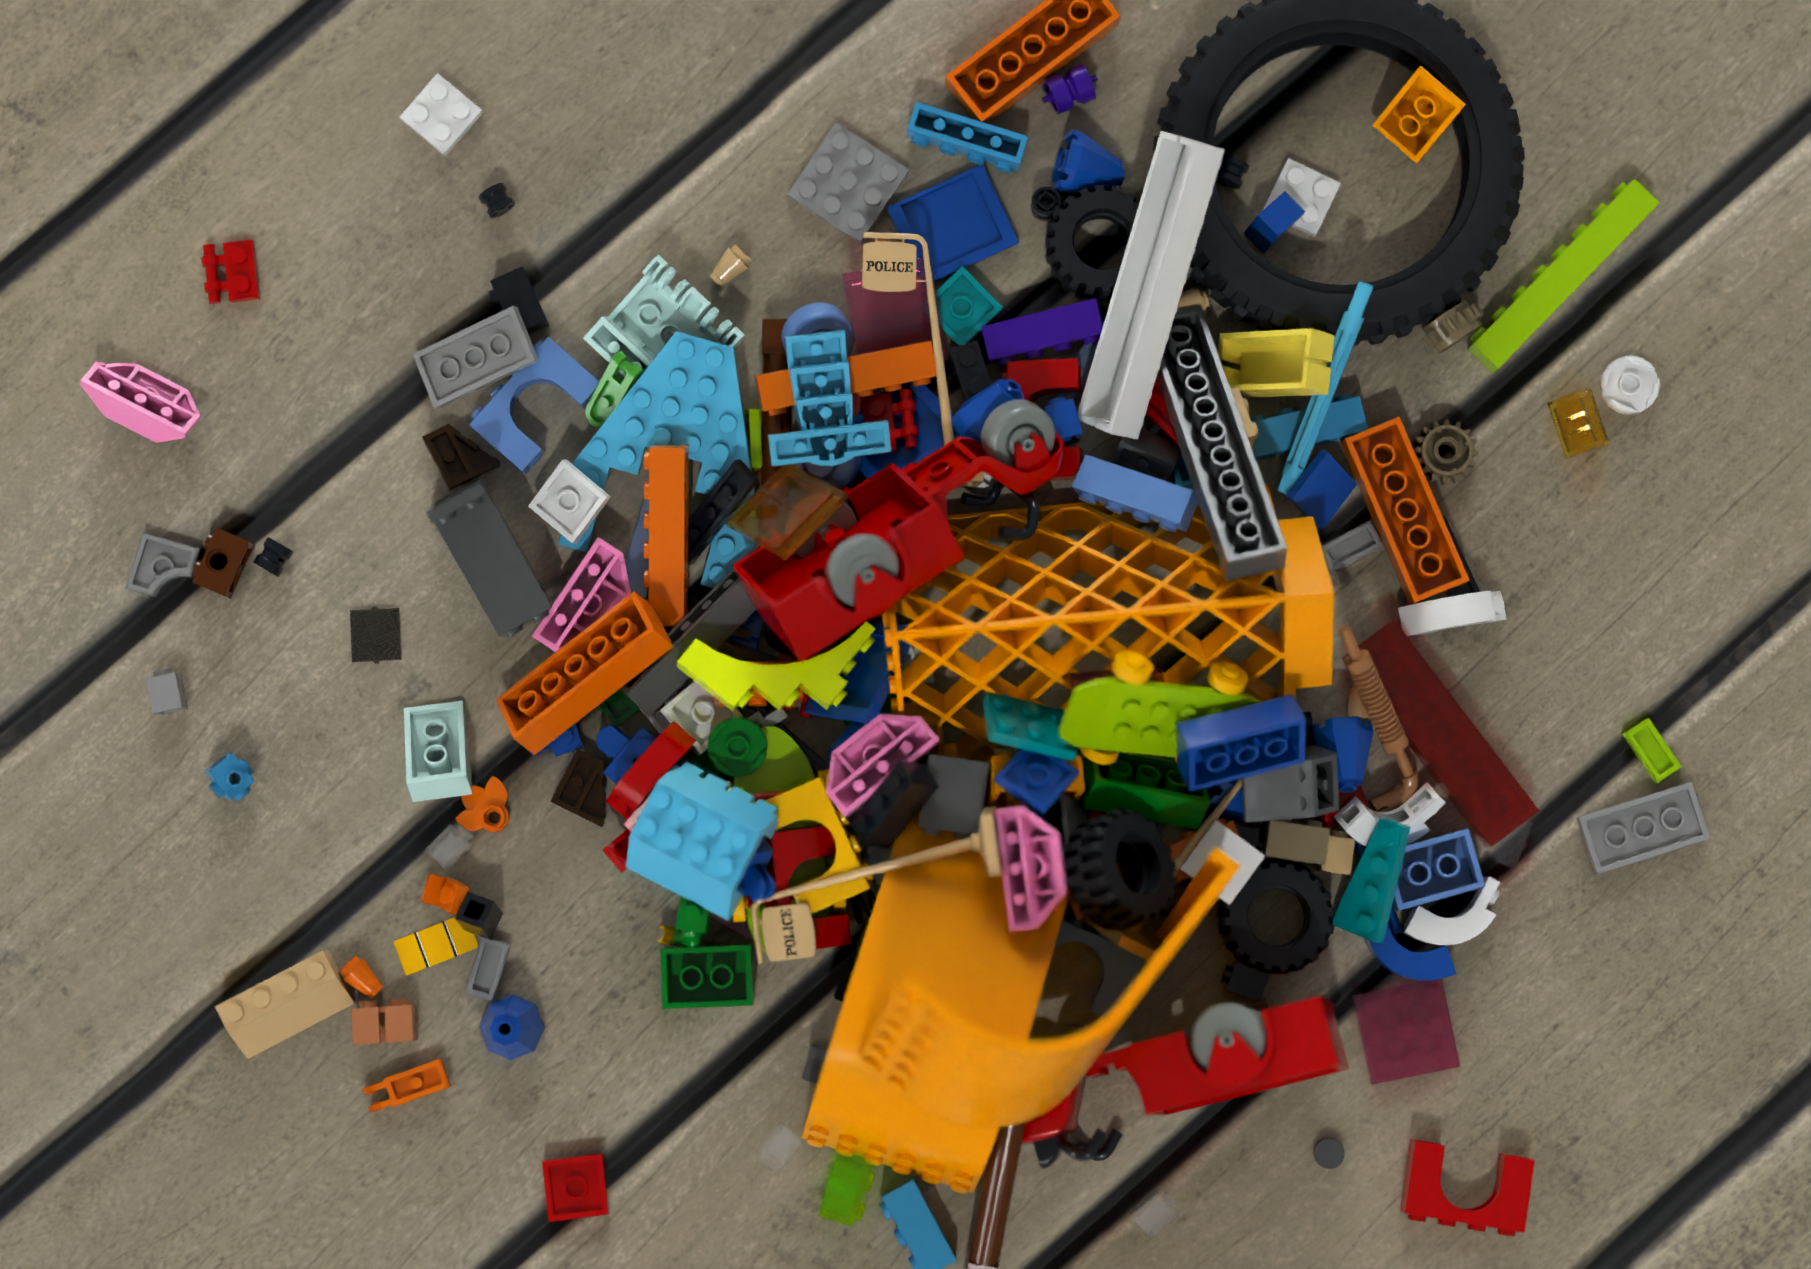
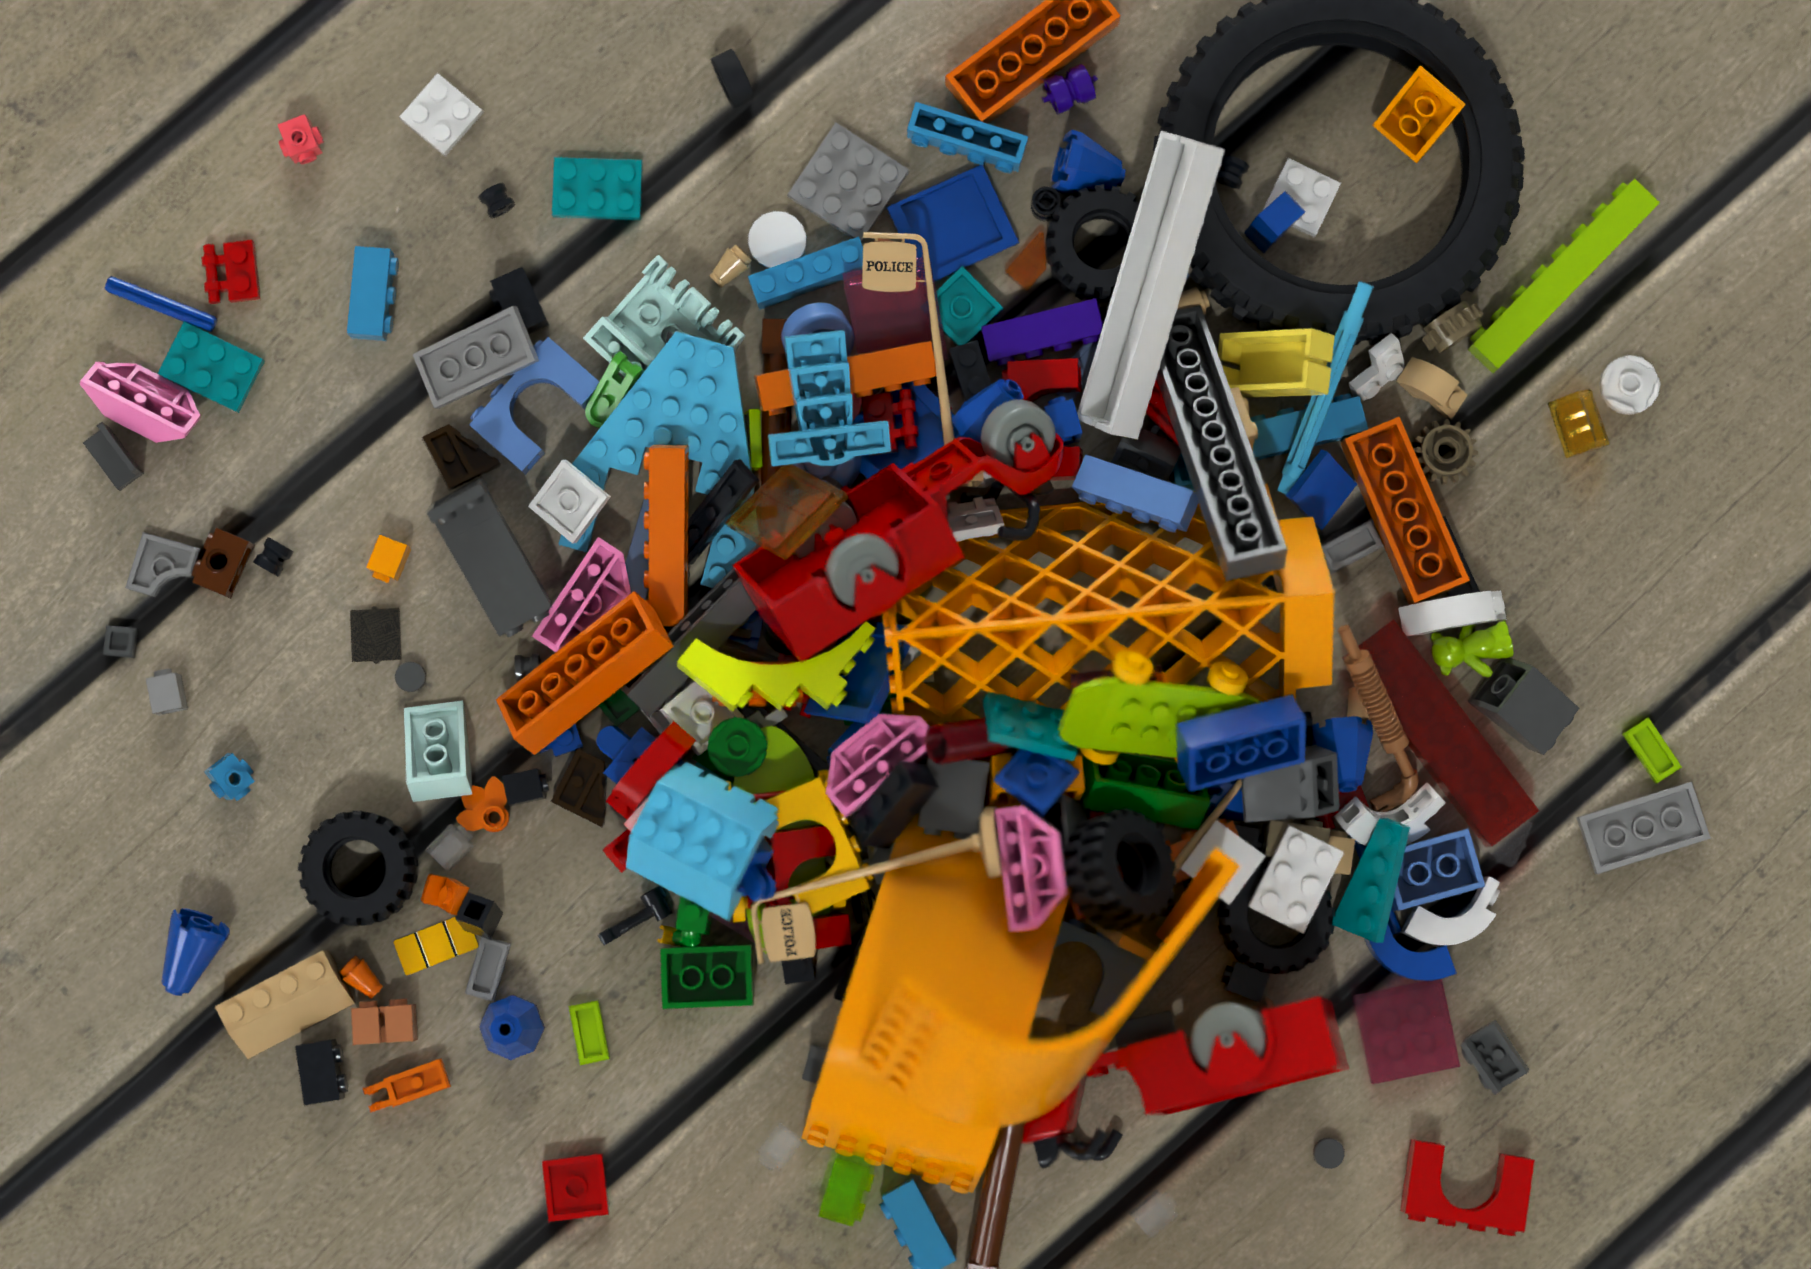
none -> dark grey panel [83,422,144,491]
none -> dark grey tile [103,625,138,658]
none -> blue axle [105,276,217,332]
none -> teal plate [157,322,265,413]
none -> blue cone [161,909,230,996]
none -> coral brick [278,114,324,164]
none -> black brick [295,1039,348,1106]
none -> black tyre [298,811,418,926]
none -> dark azure brick [347,246,399,341]
none -> light orange brick [366,535,411,583]
none -> dark grey tile [395,662,426,692]
none -> black brick [502,768,550,806]
none -> dark grey wheel [514,653,541,682]
none -> teal plate [552,157,643,220]
none -> lime tile [568,1000,610,1065]
none -> black brick [598,885,673,945]
none -> black tyre [711,49,755,109]
none -> white tile [748,211,807,269]
none -> dark azure brick [748,236,863,310]
none -> black brick [781,957,816,985]
none -> dark red piece [925,717,1016,764]
none -> white plate [947,497,1004,542]
none -> clear orange tile [1005,231,1047,292]
none -> dark grey tile [1115,1010,1176,1049]
none -> white plate [1248,825,1344,934]
none -> white plate [1349,333,1405,403]
none -> tan brick [1396,357,1467,419]
none -> lime piece [1431,620,1514,678]
none -> dark grey bracket [1461,1019,1530,1095]
none -> dark grey slope [1468,658,1580,755]

